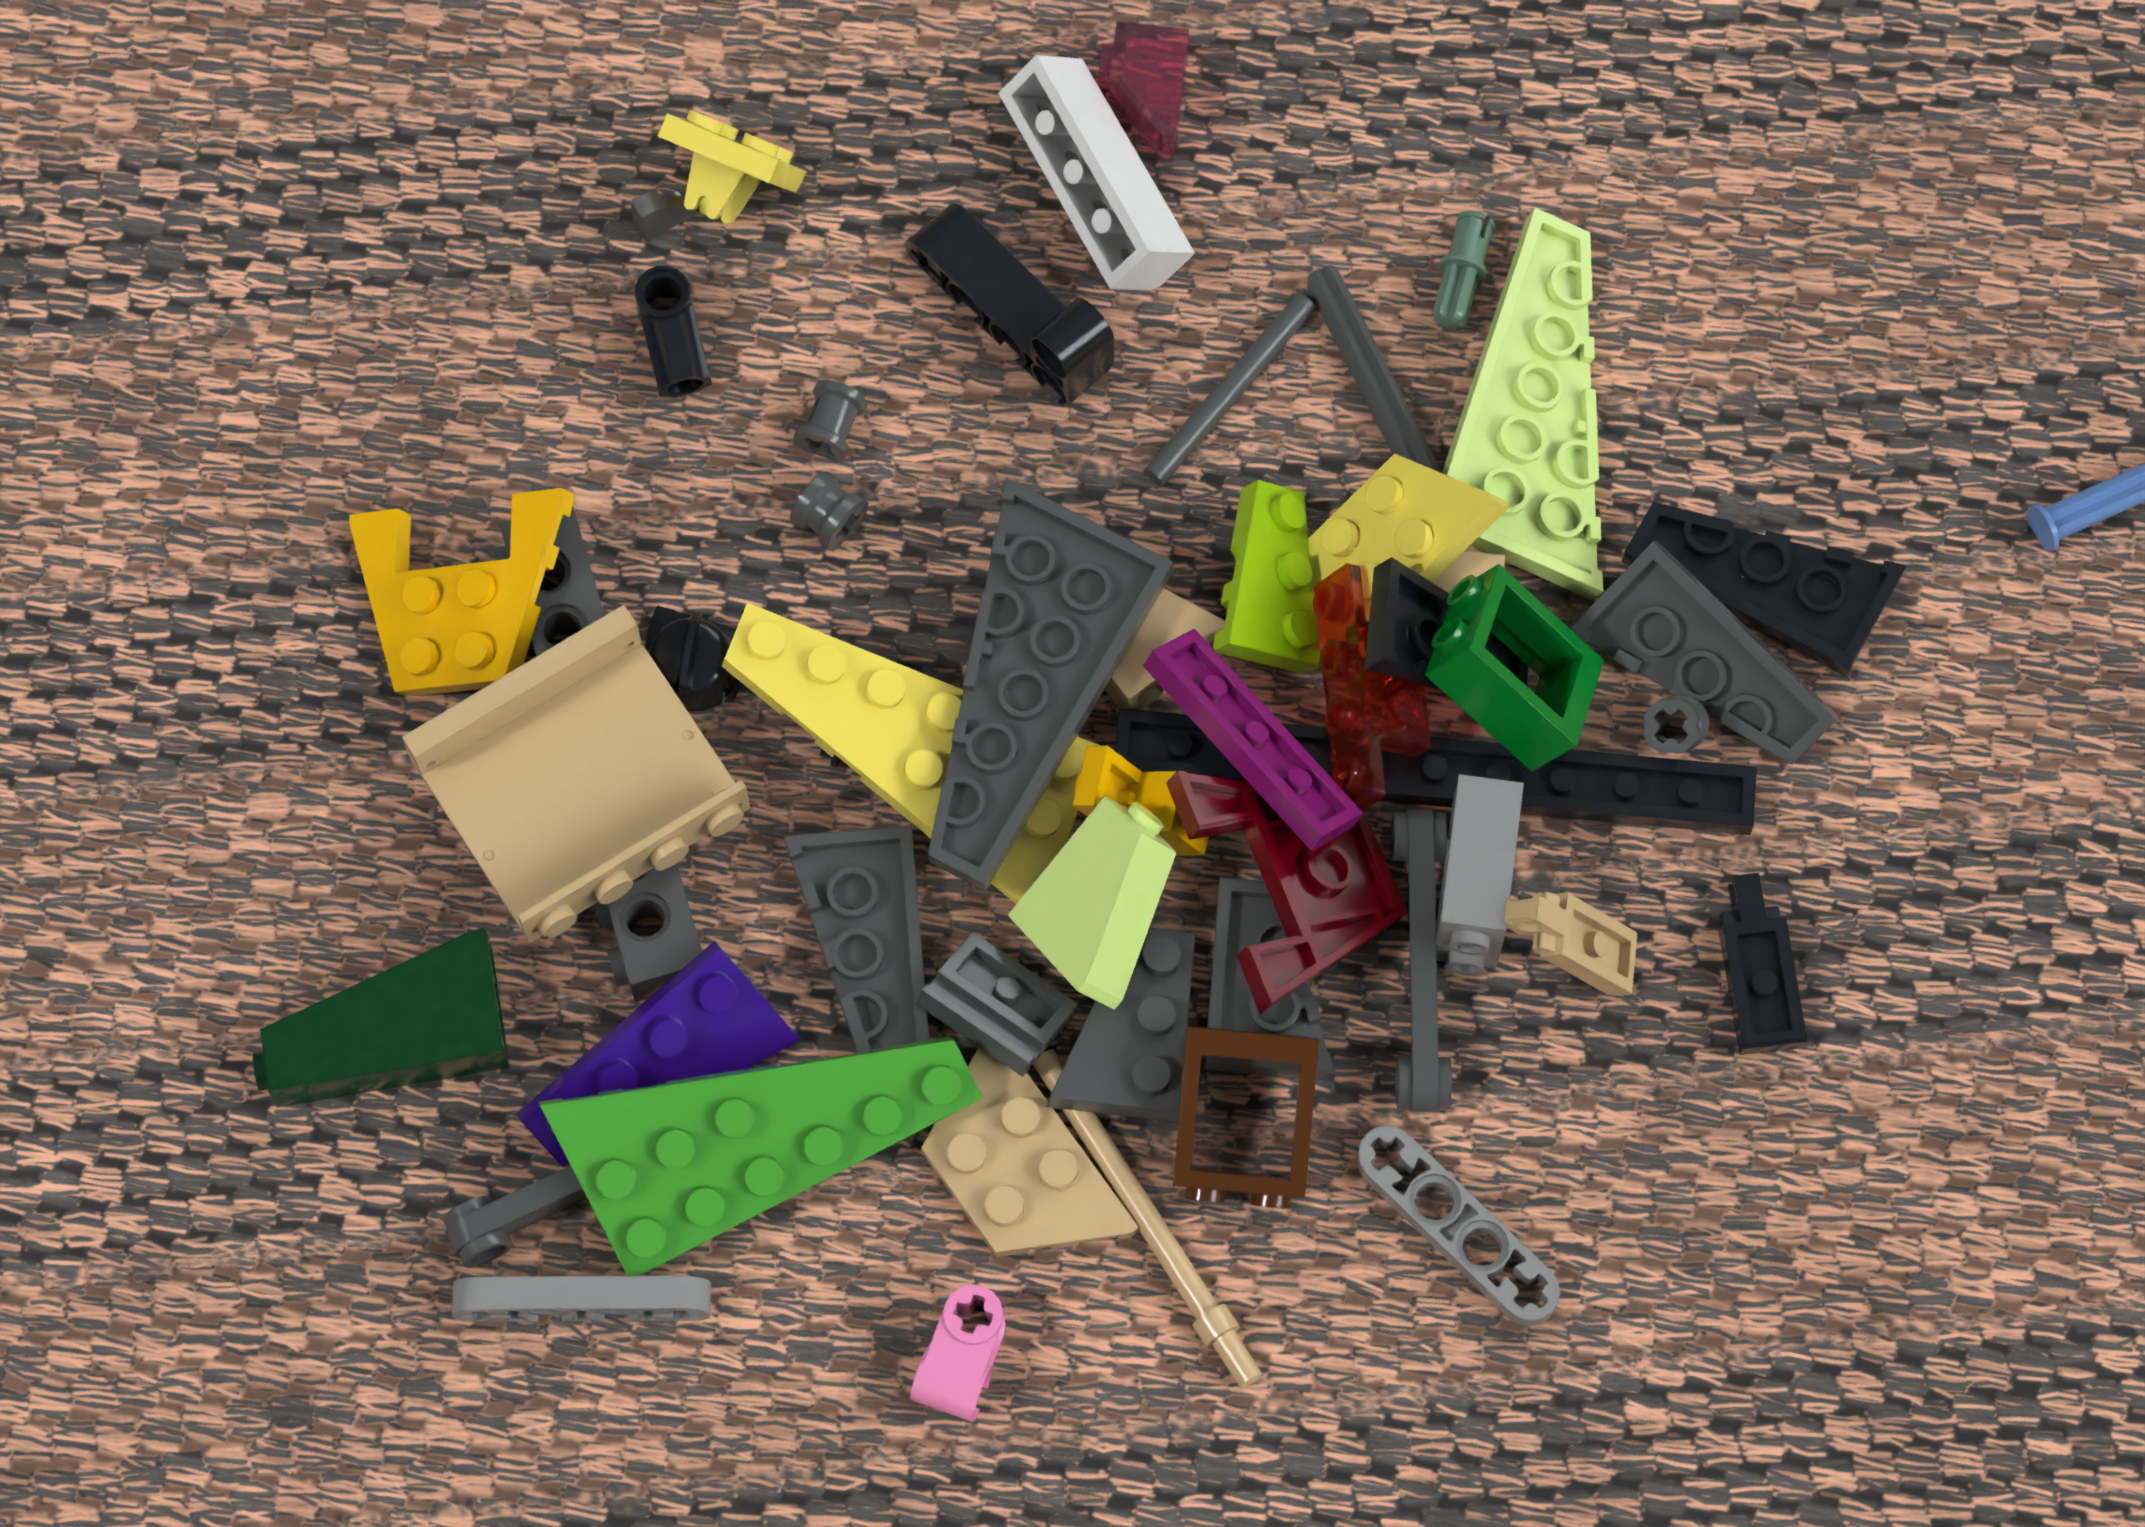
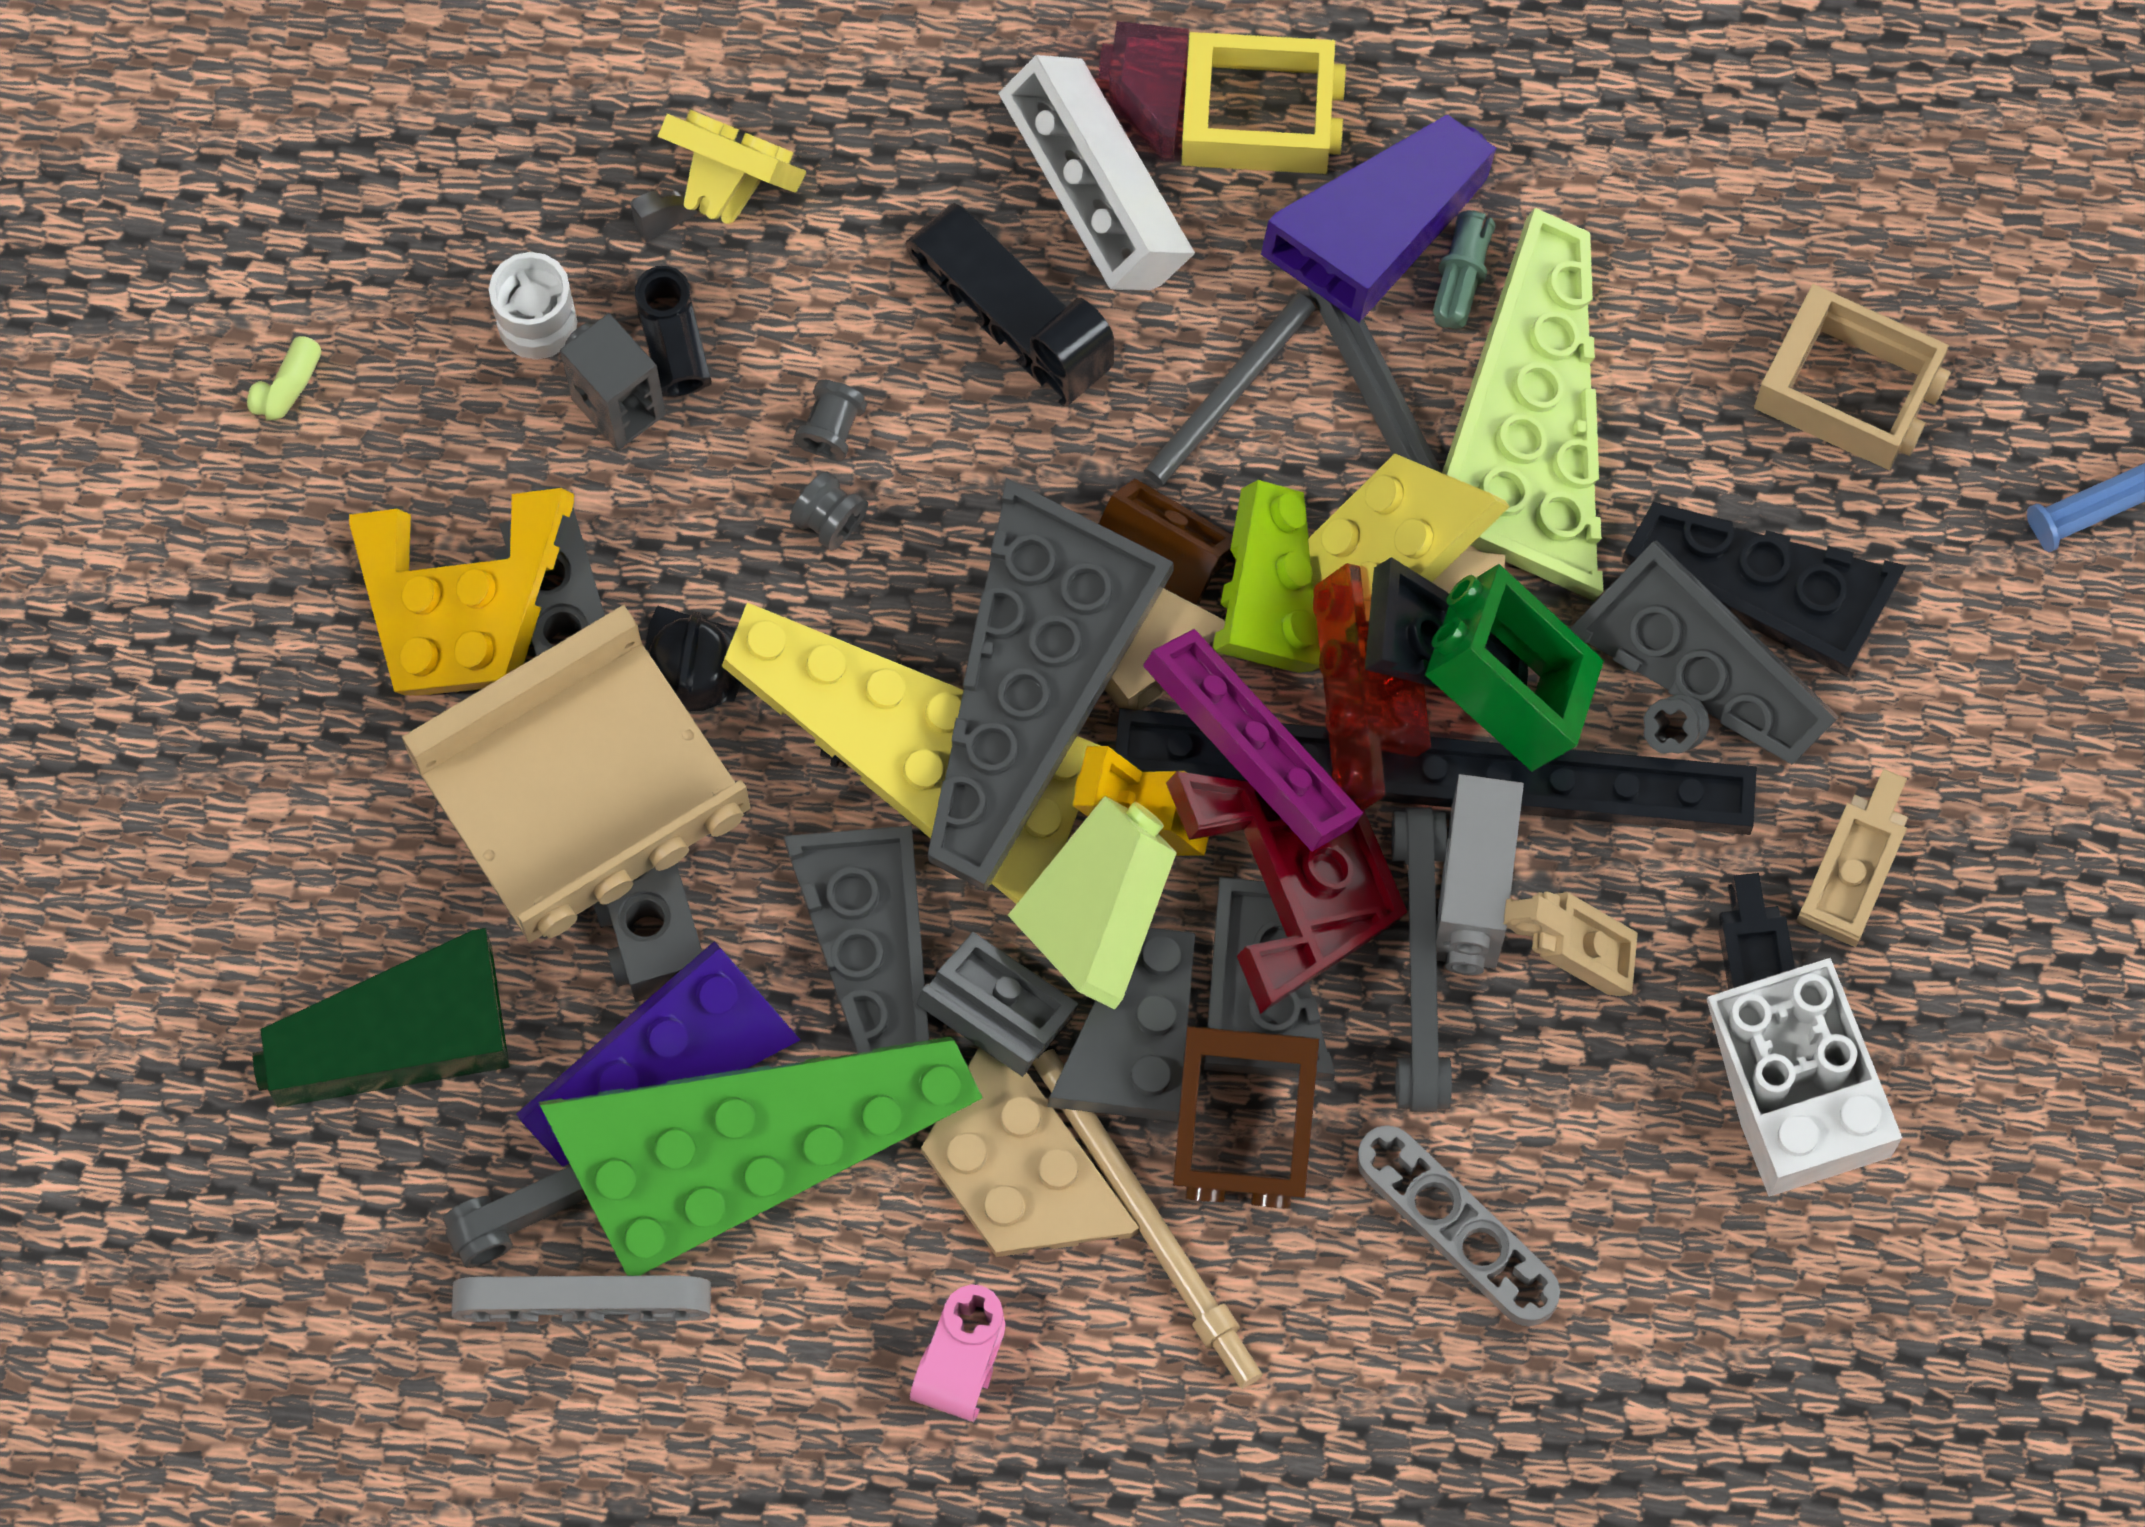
none -> yellowish green arm [247,336,322,421]
none -> white wheel [489,252,578,360]
none -> dark grey brick [560,313,666,451]
none -> reddish brown panel [1098,478,1233,606]
none -> light yellow window [1181,32,1346,174]
none -> dark purple slope [1261,114,1496,323]
none -> white slope [1707,958,1902,1197]
none -> tan window [1754,284,1951,471]
none -> tan hinge [1796,769,1908,947]

